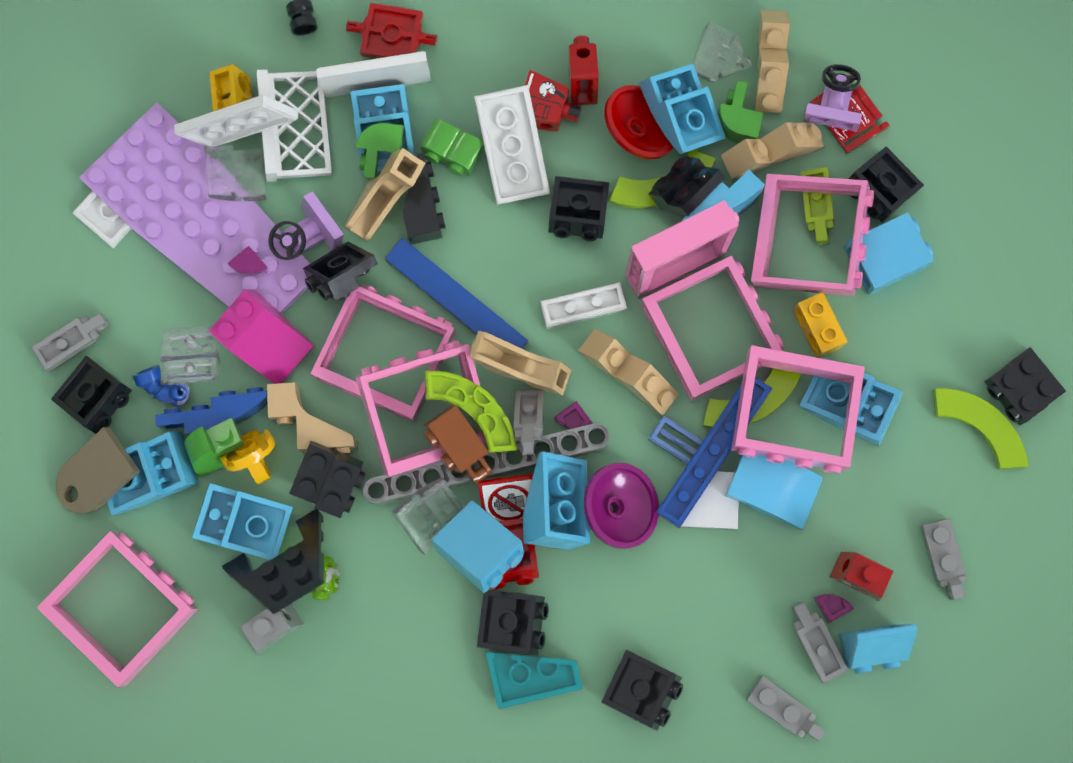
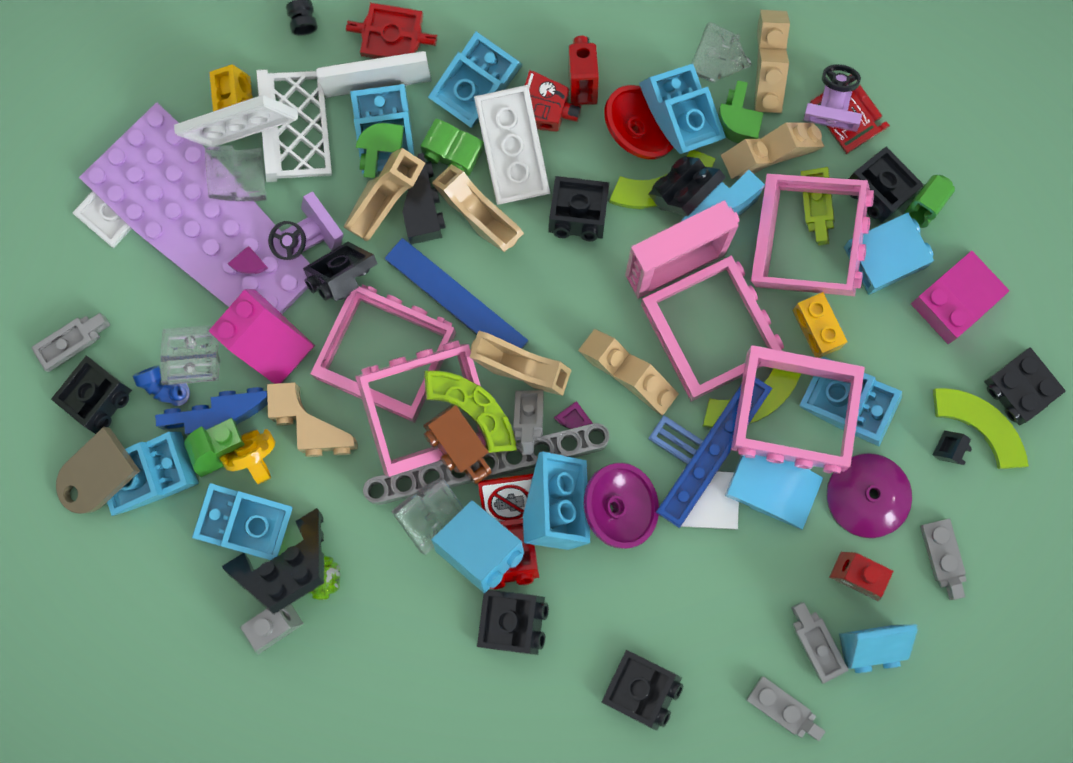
bright pink window [37,531,198,687] -> none
black plate [289,441,365,518] -> none
teal wing [485,652,583,709] -> none
white tile [540,282,627,329] -> none
magenta tile [813,594,854,623] -> none
none -> medium azure slope [428,32,523,128]
none -> tan arch [432,164,524,252]
none -> magenta dish [827,453,912,538]
none -> bright green brick [904,175,955,228]
none -> dark pink slope [911,251,1010,344]
none -> black tile [933,430,972,465]

